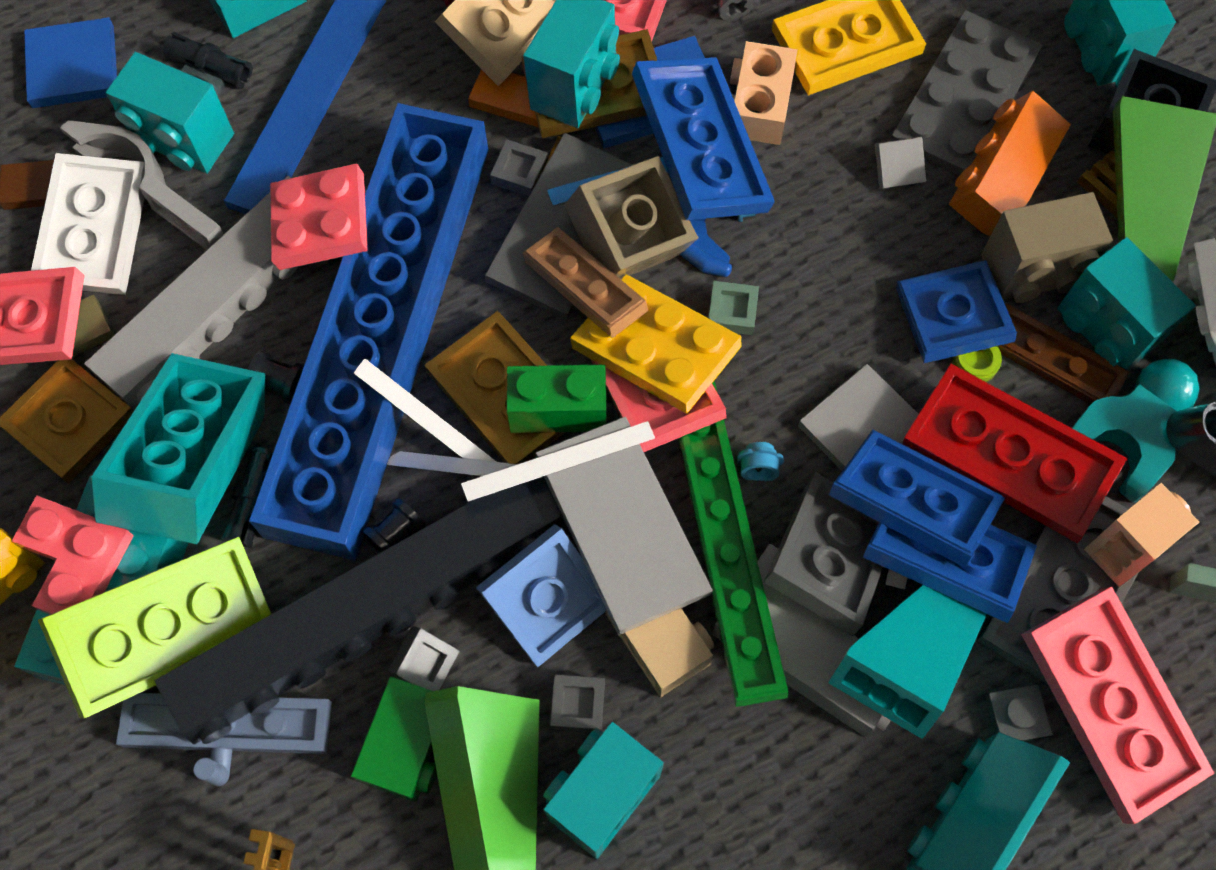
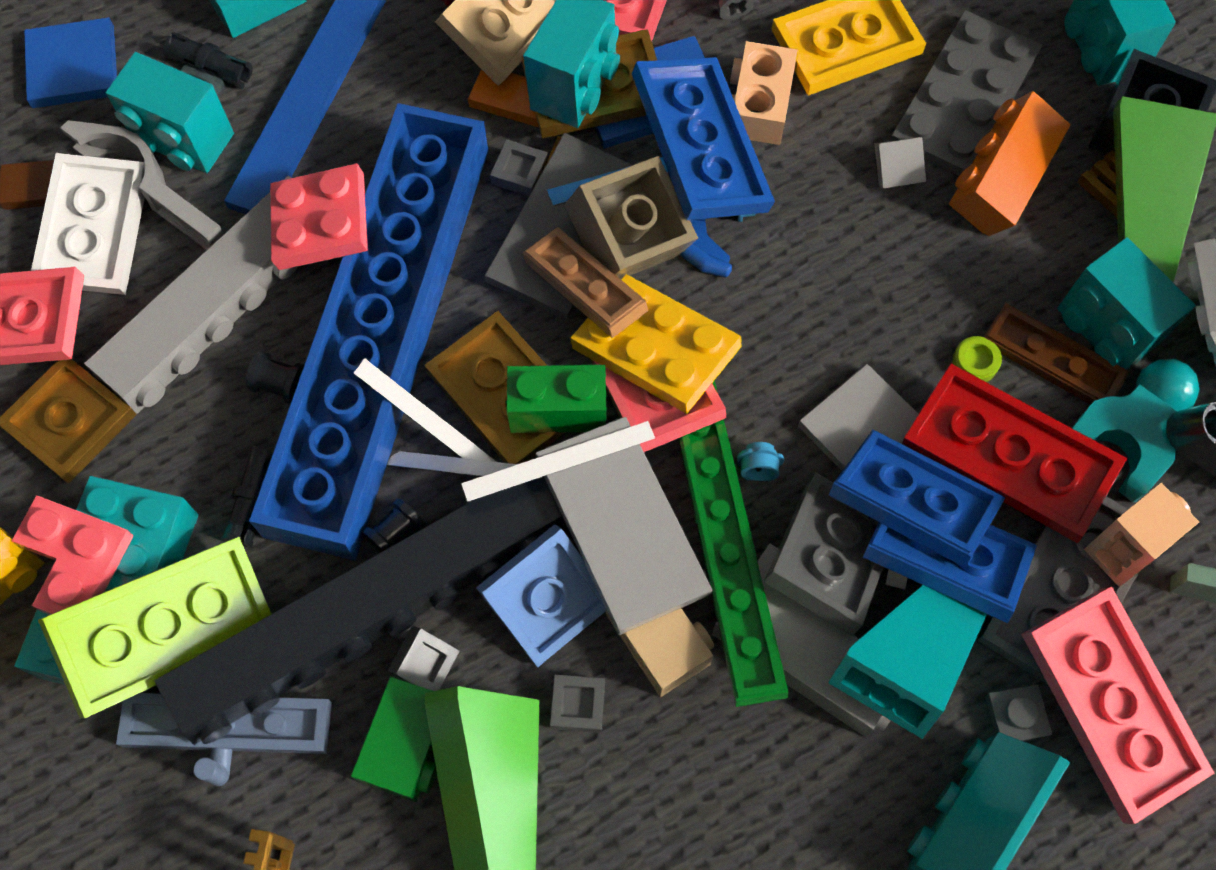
olive tile [72,294,115,357] -> none
teal brick [91,353,265,544] -> none
teal brick [543,722,664,860] -> none
sand green plate [709,281,759,335] -> none
blue tile [897,260,1017,363] -> none
dark tan brick [981,192,1113,303] -> none

